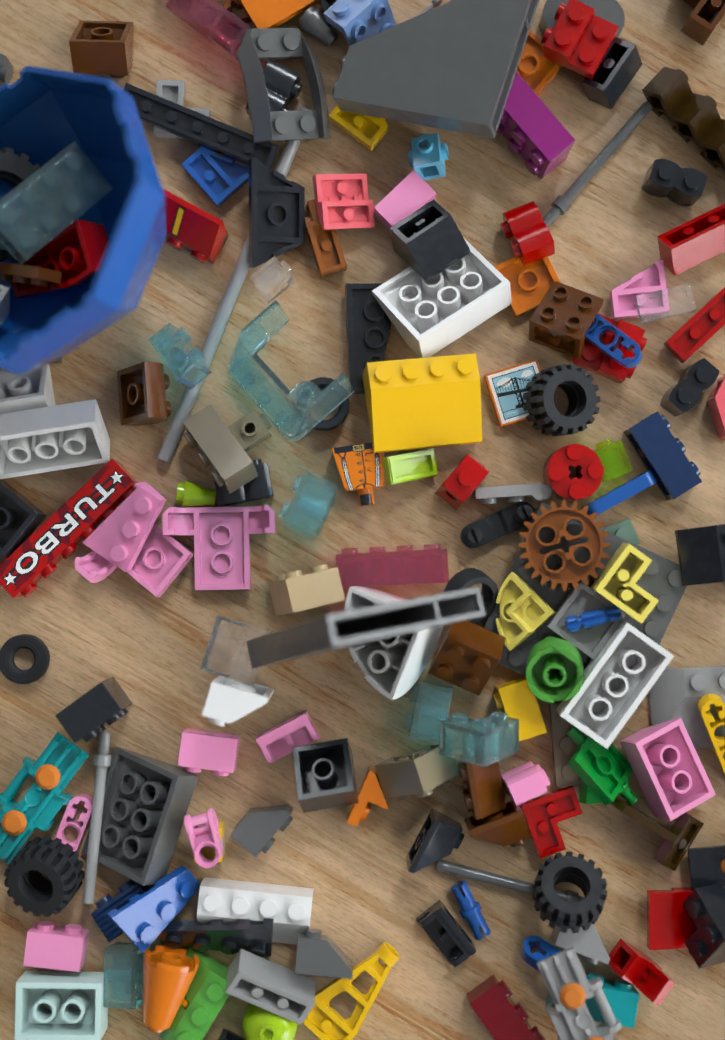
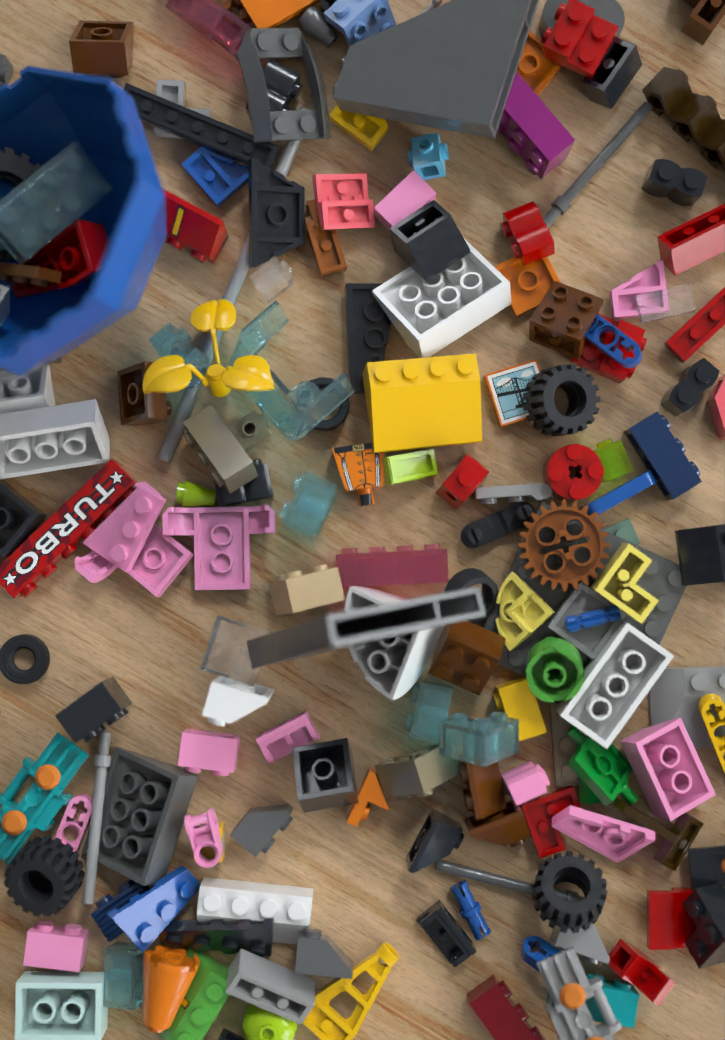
none -> yellow plant [143,299,274,397]
none -> bright pink wing [552,805,655,863]

